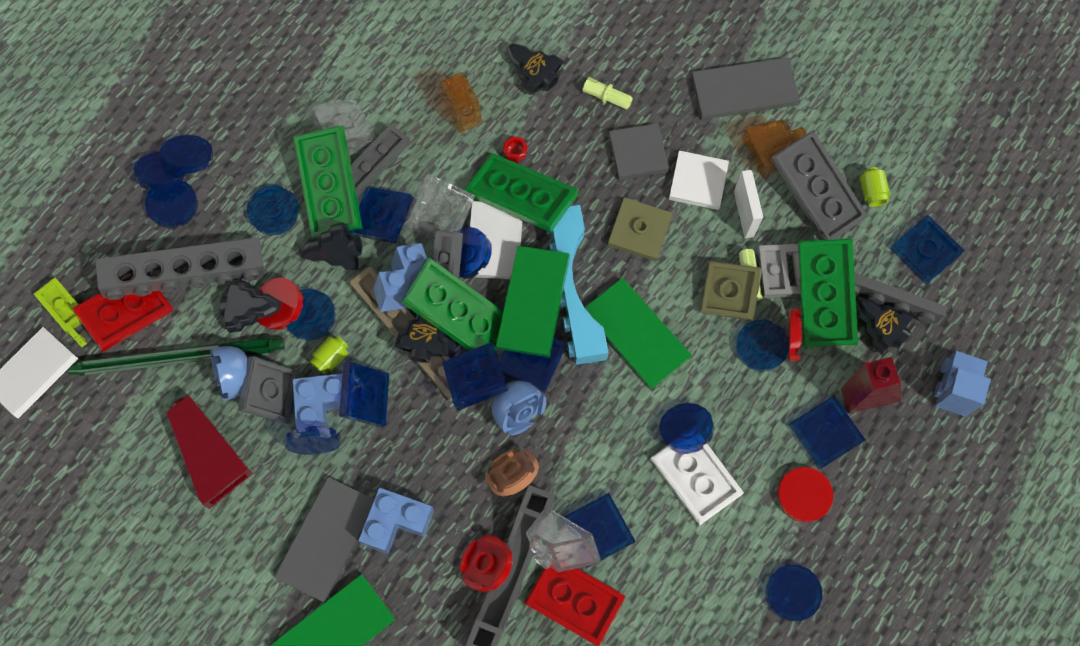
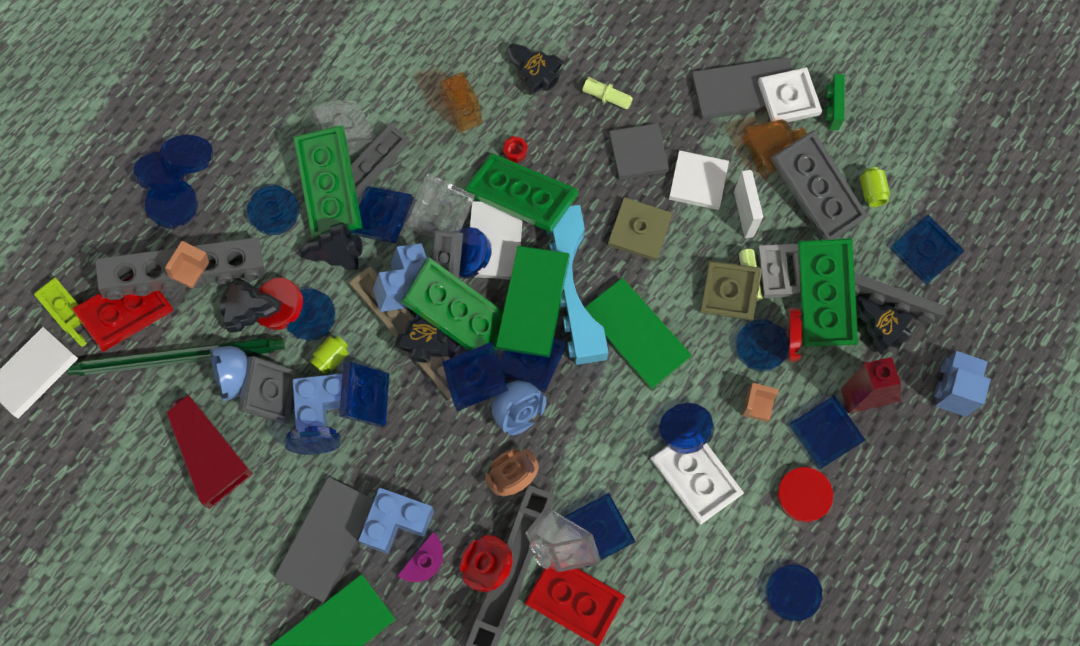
none -> nougat panel [165,241,209,288]
none -> magenta plate [398,532,444,583]
none -> nougat panel [742,383,779,422]
none -> white tile [758,67,822,126]
none -> green plate [825,74,845,131]

